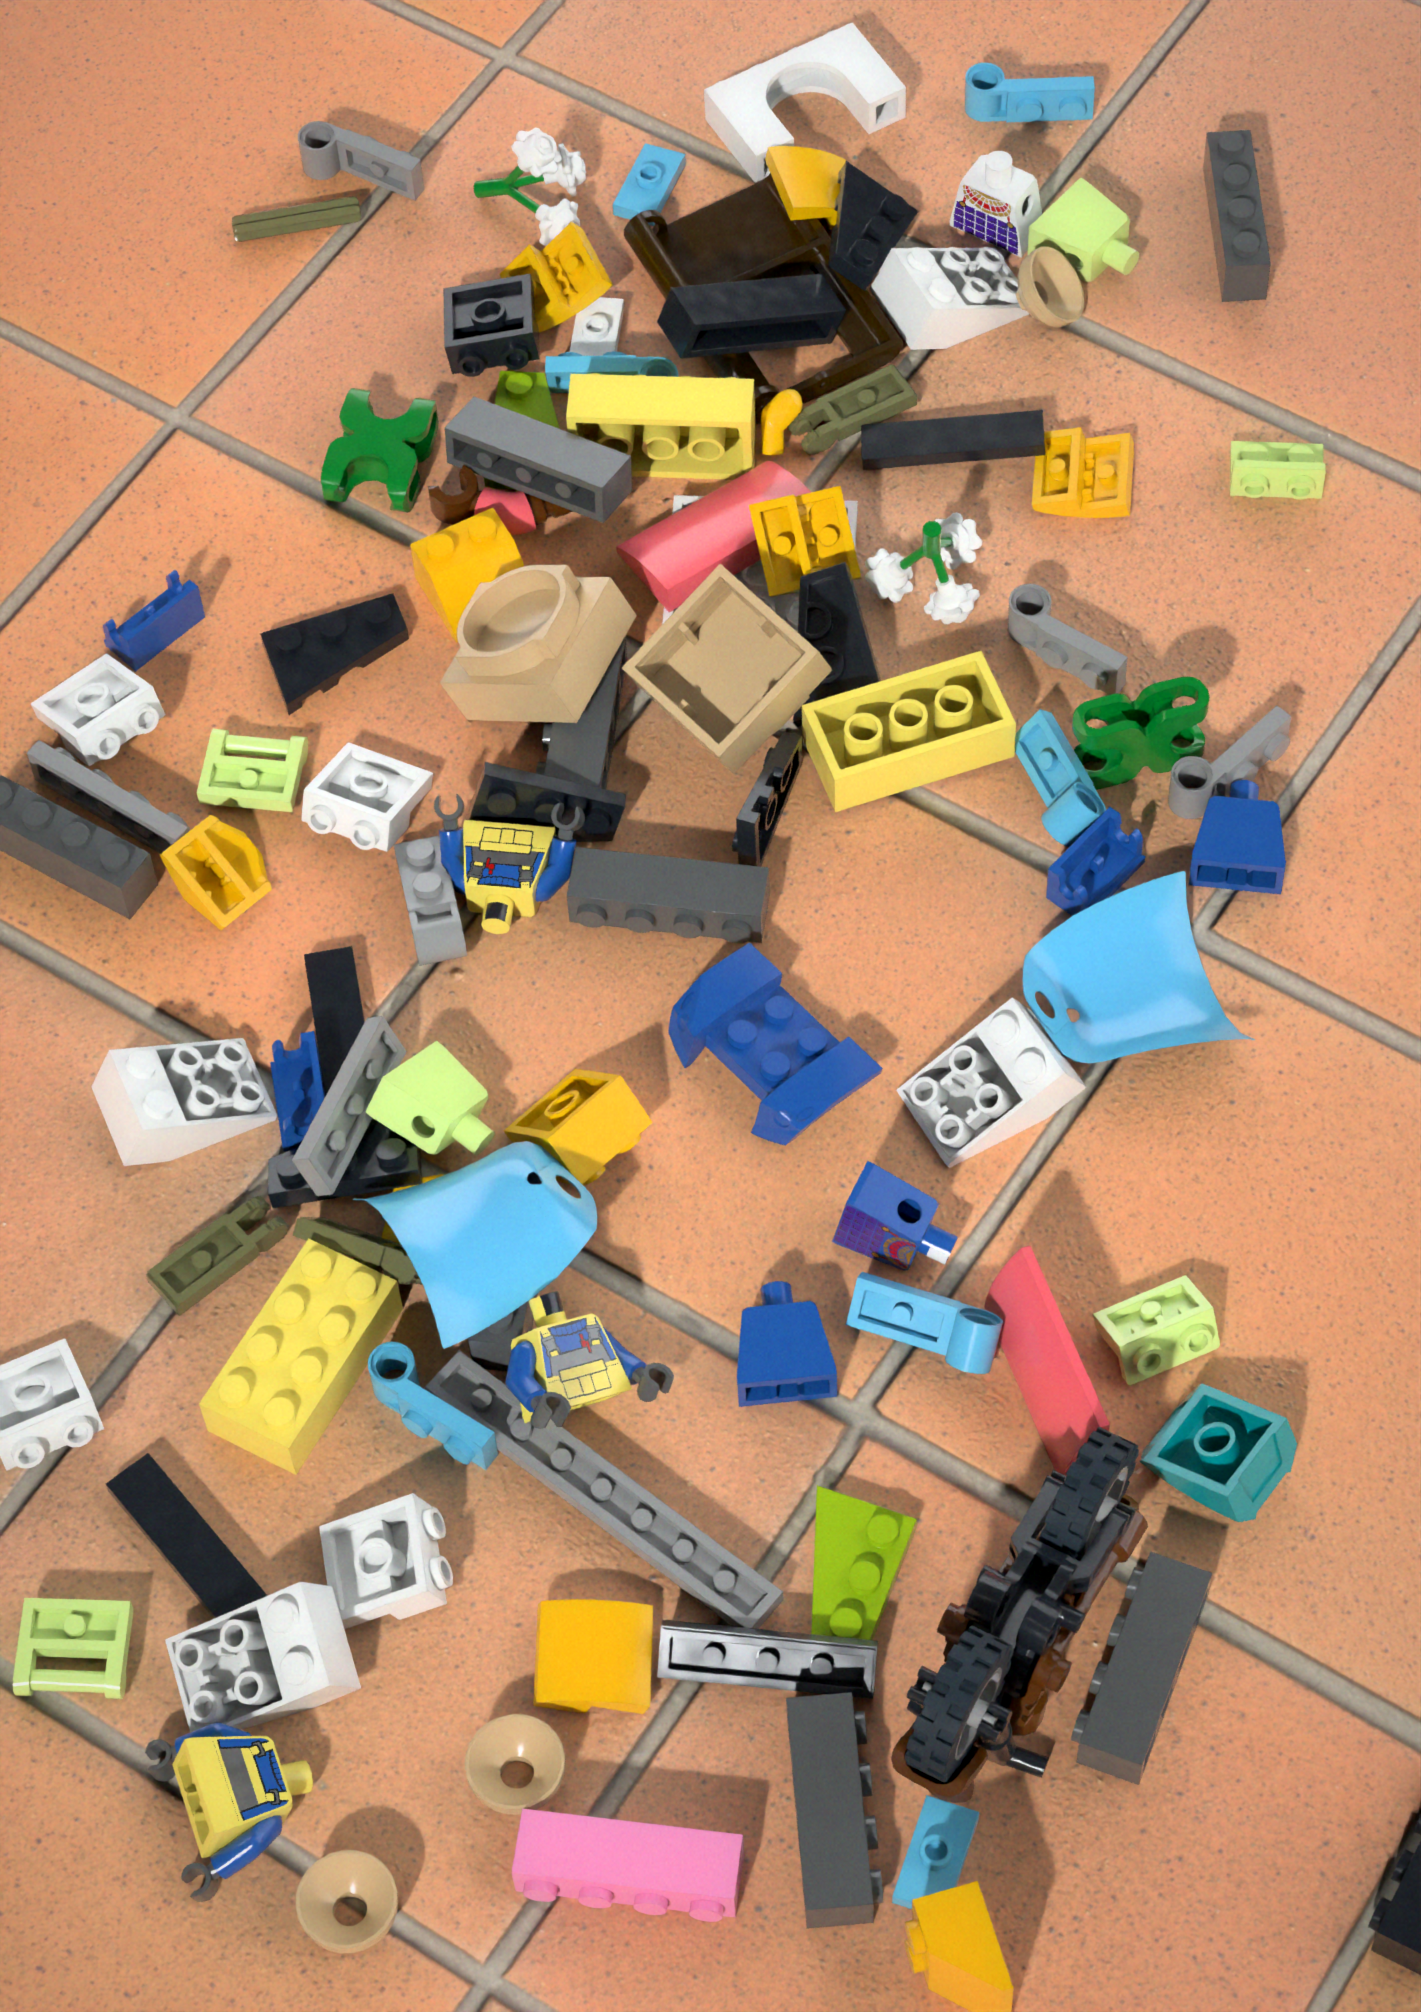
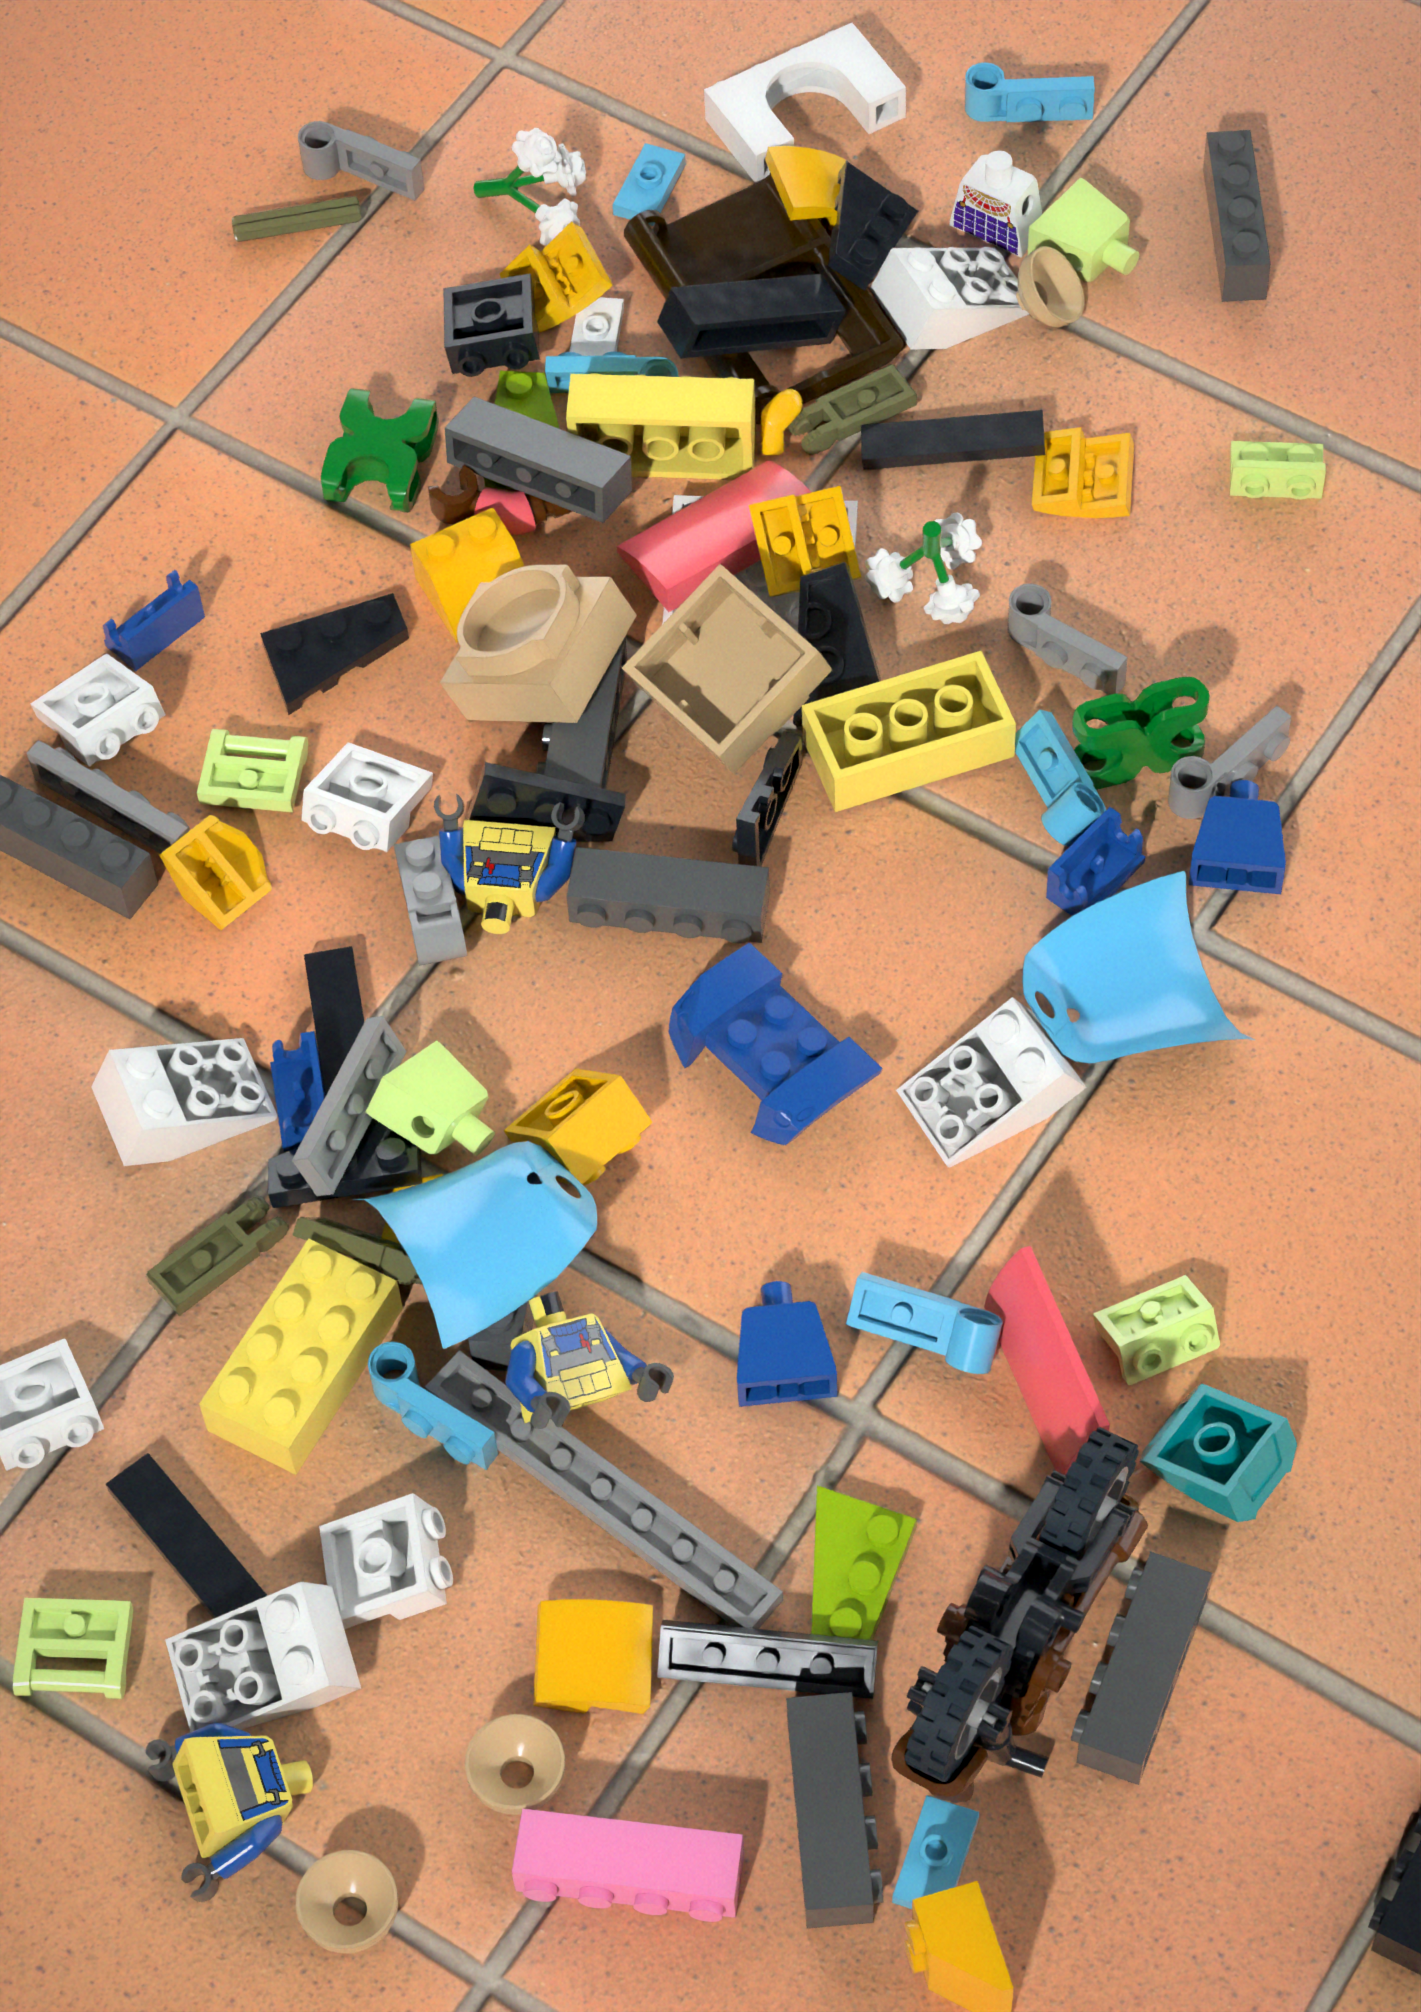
blue torso [832,1161,958,1271] -> none

